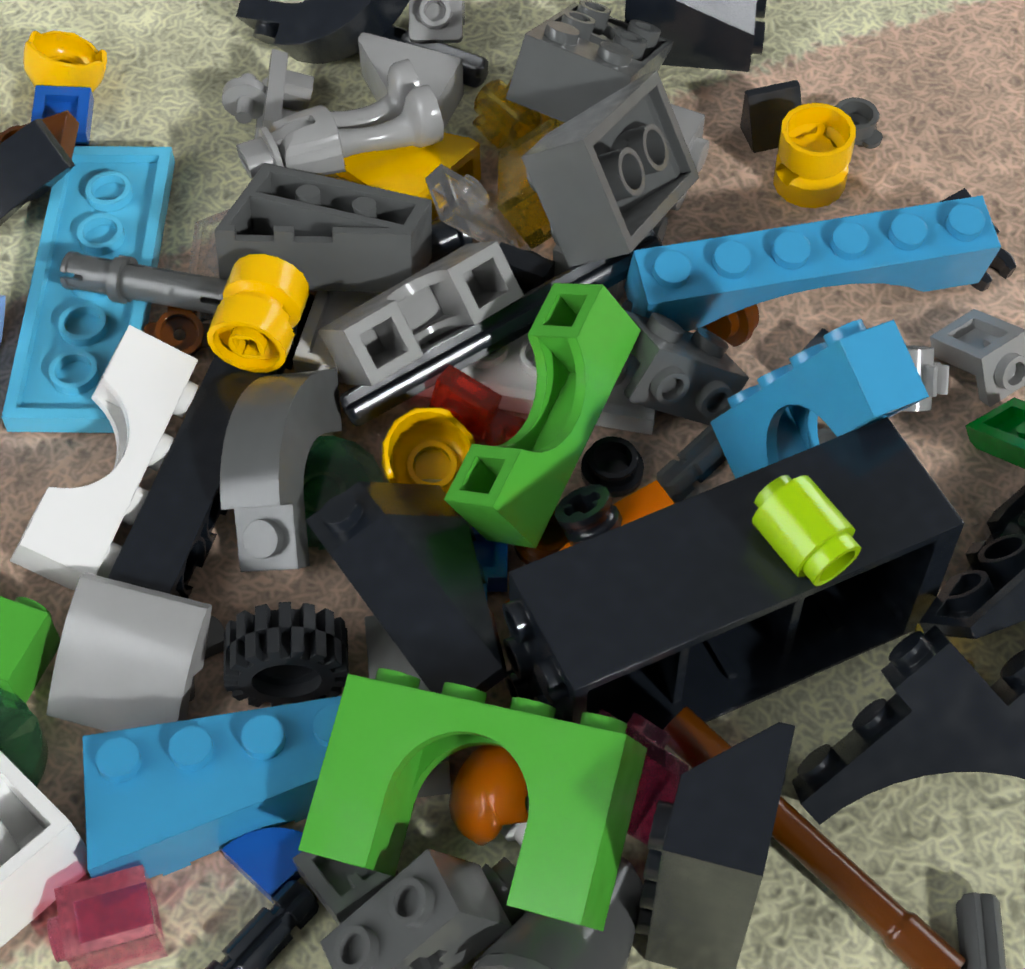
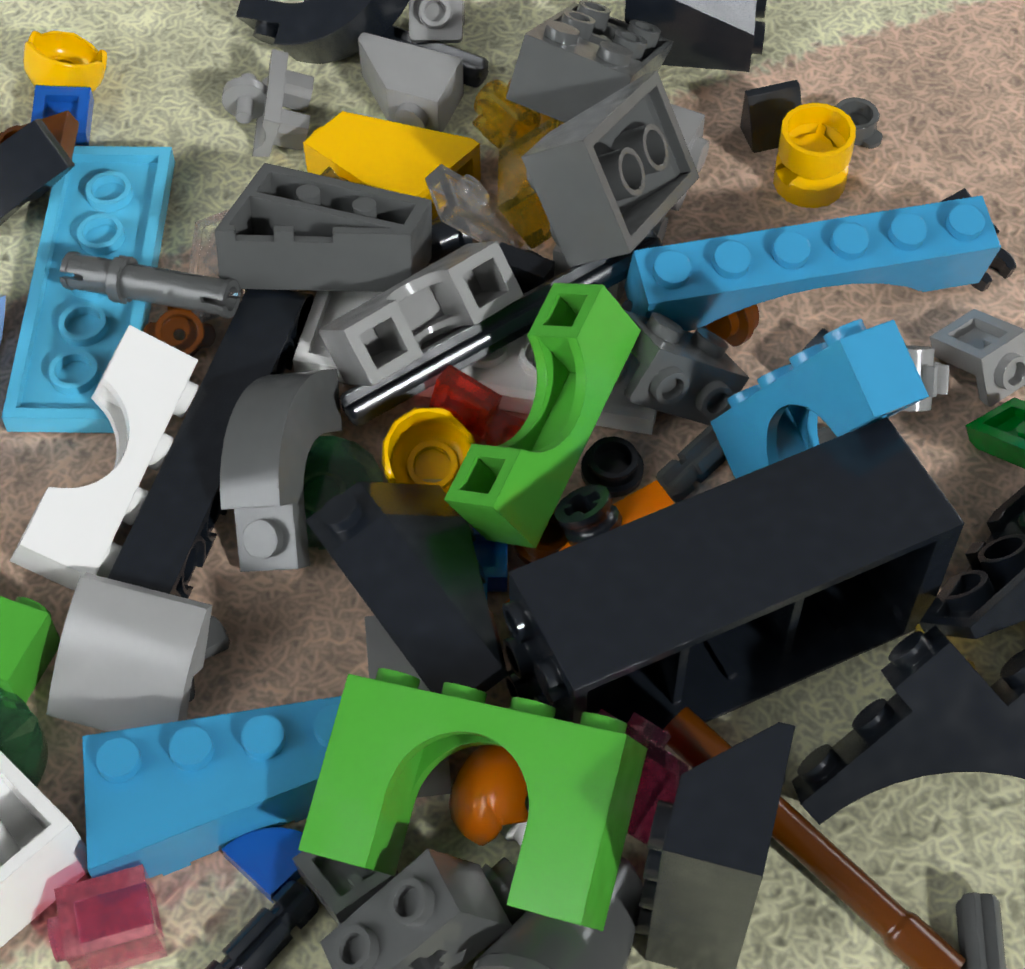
yellow wheel [207,254,309,373] -> none
black tyre [223,602,349,707] -> none
light grey piece [236,59,444,178] -> none
lime brick [752,475,861,586] -> none

